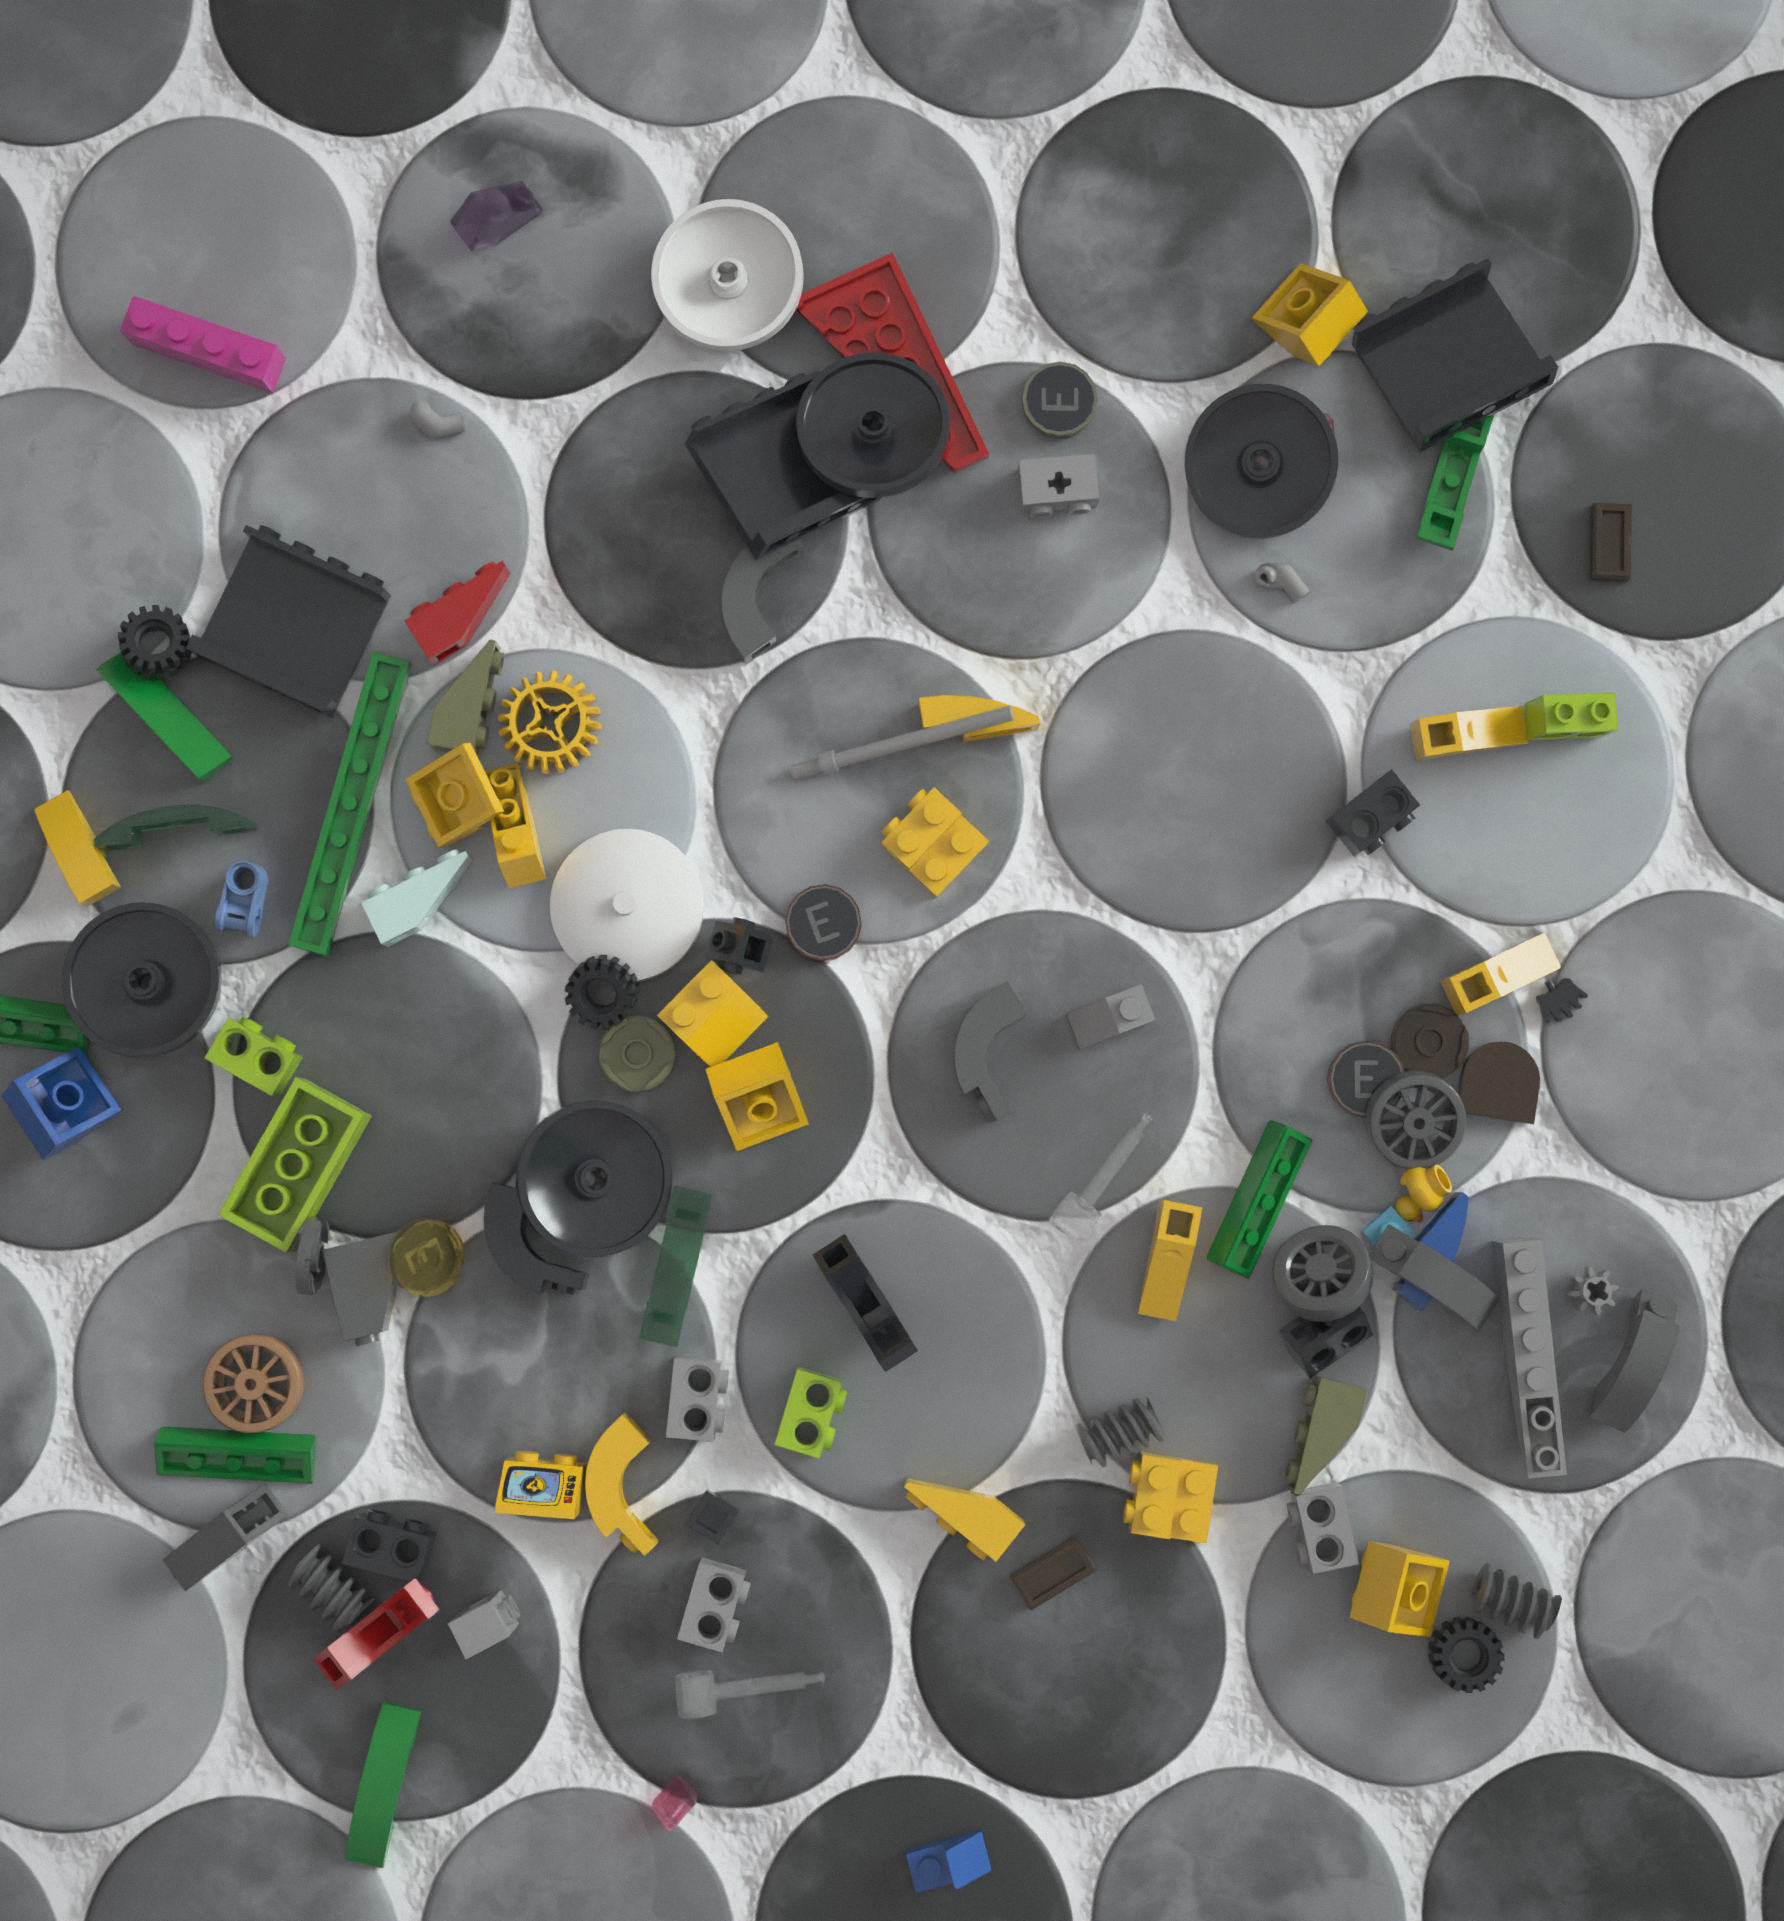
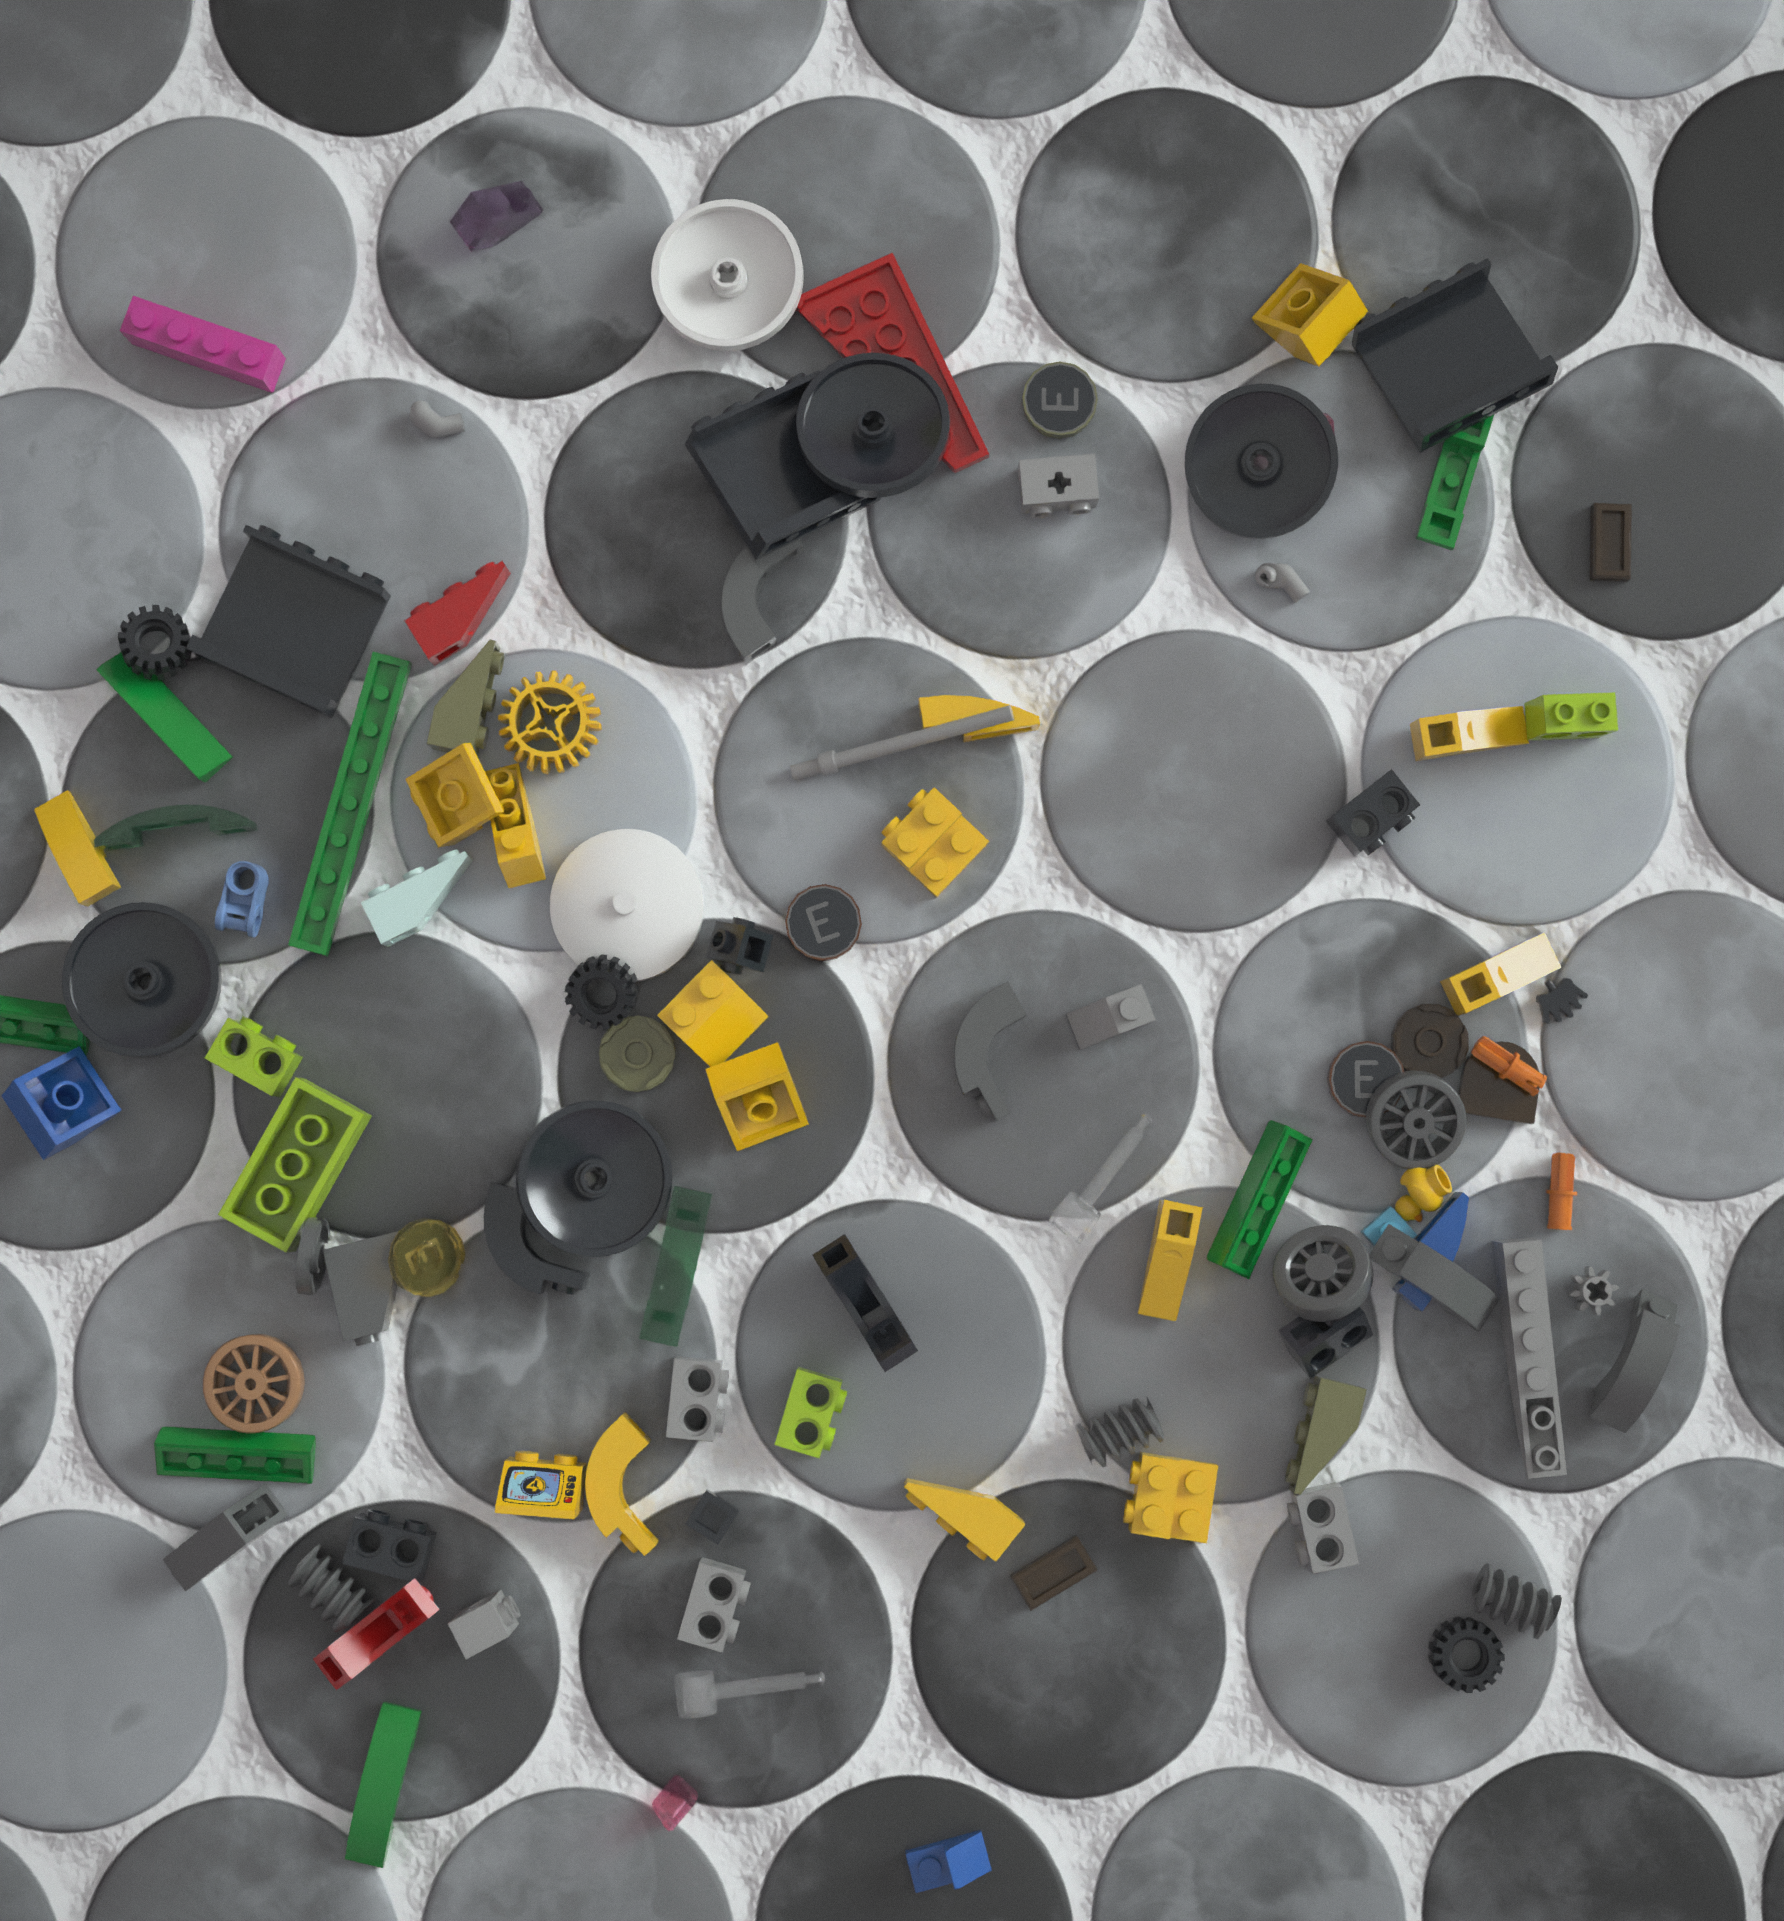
yellow slope [1349,1541,1450,1637] -> none
none -> orange axle [1471,1036,1547,1097]
none -> orange axle [1546,1153,1577,1230]

